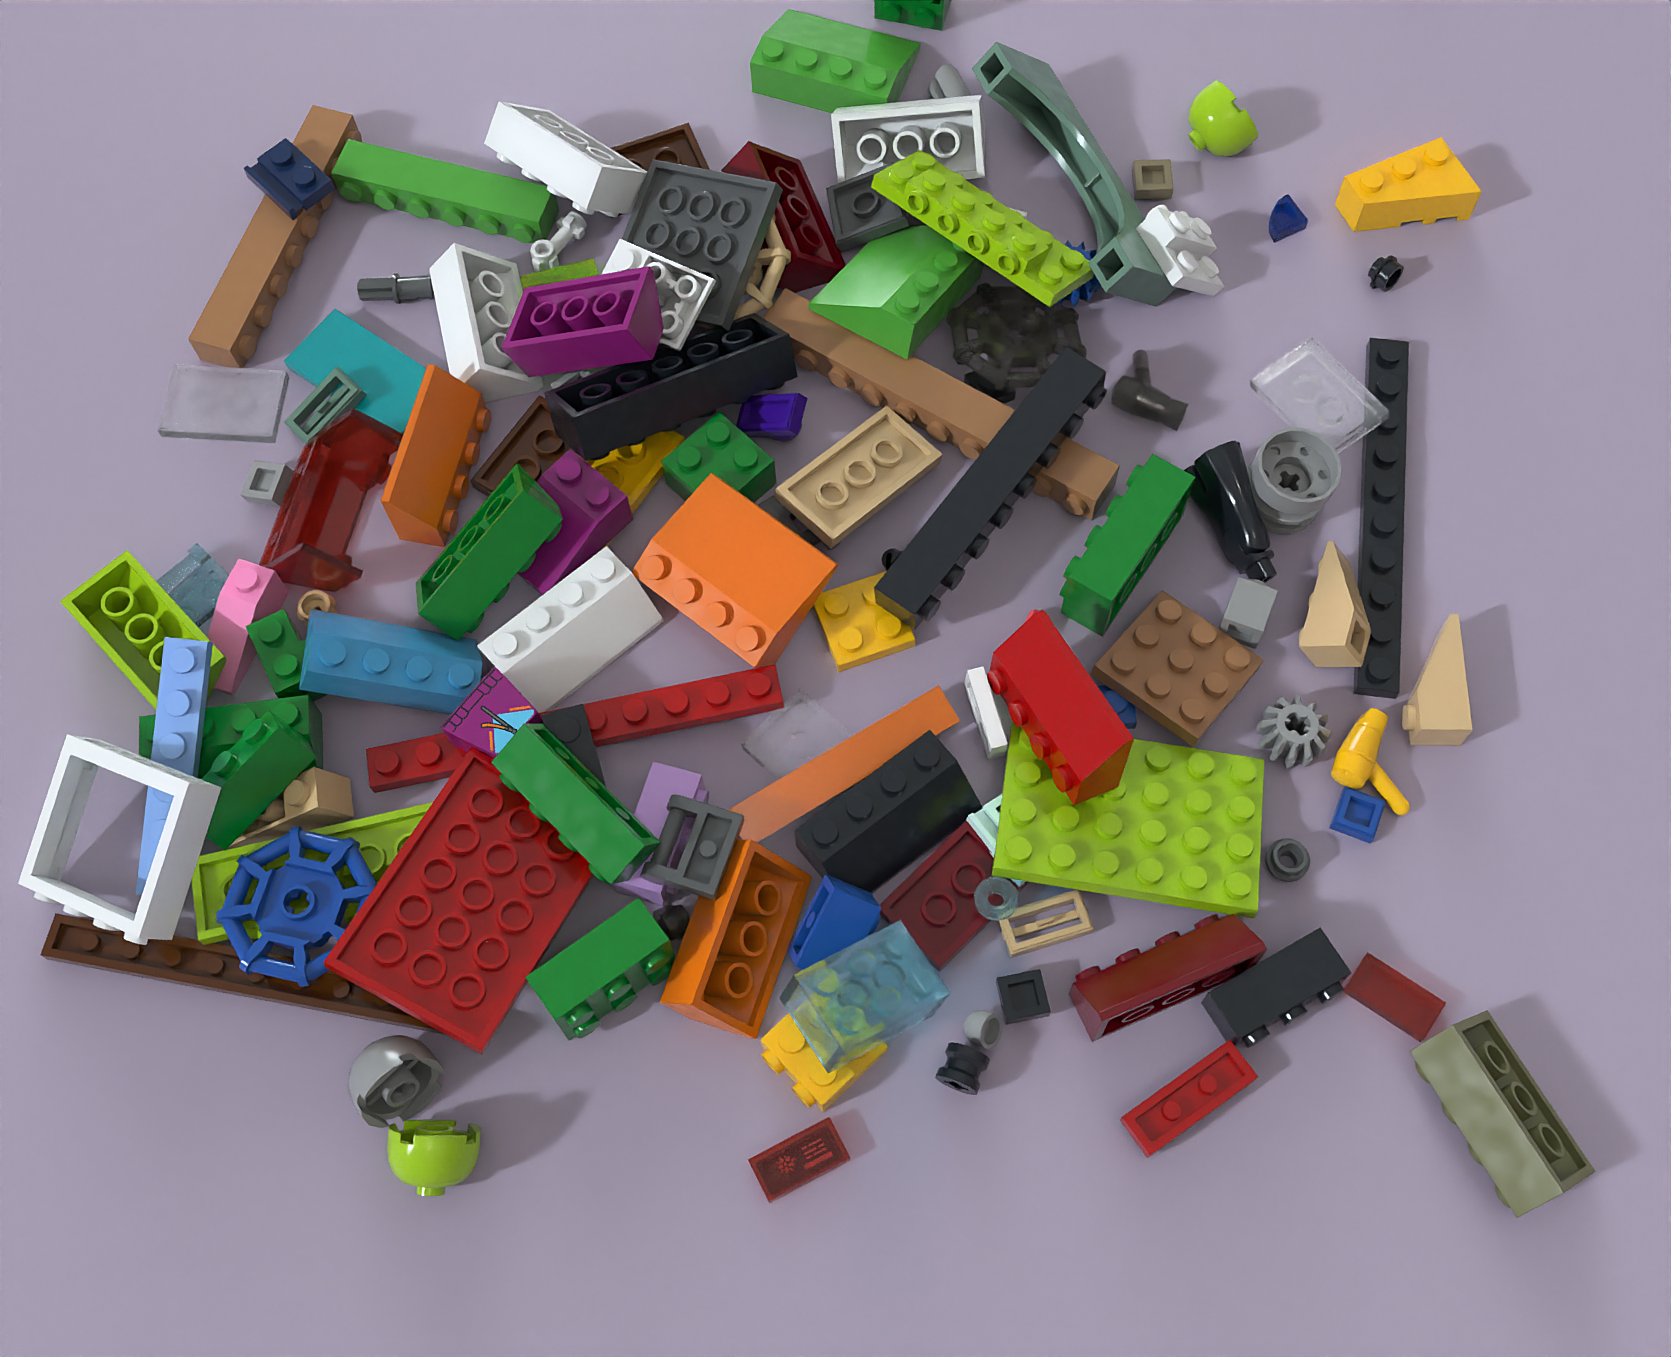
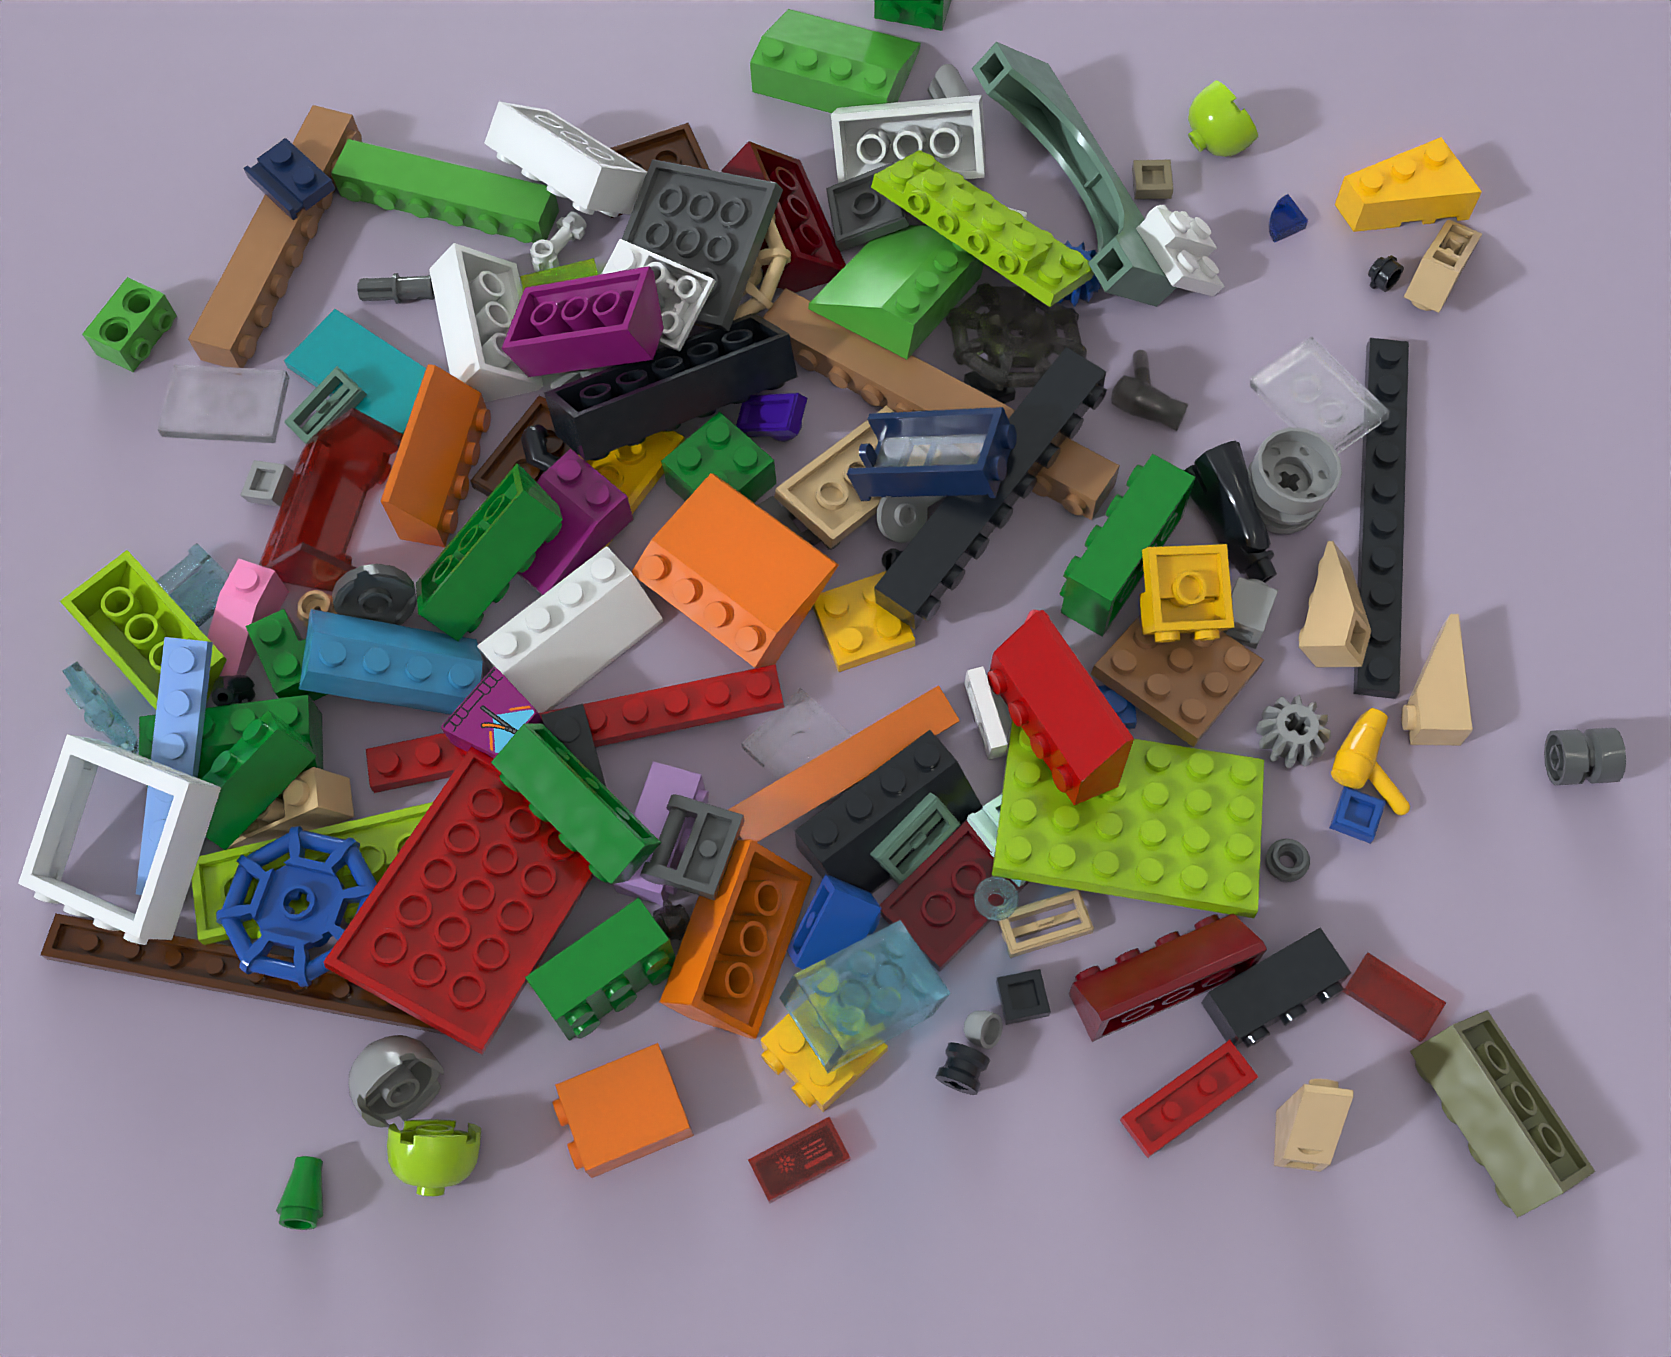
none -> clear light blue plate [62,661,139,754]
none -> bright green brick [82,277,177,372]
none -> black arm [212,675,256,706]
none -> green cone [276,1156,323,1230]
none -> dark grey tile [332,564,417,625]
none -> black arm [521,424,560,472]
none -> orange brick [552,1043,694,1178]
none -> dark blue door [847,407,1017,501]
none -> sand green tile [870,793,961,885]
none -> light grey piece [877,460,975,543]
none -> yellow plate [1139,544,1234,643]
none -> tan slope [1274,1079,1353,1172]
none -> tan slope [1404,219,1482,313]
none -> dark grey wheel [1544,728,1626,785]

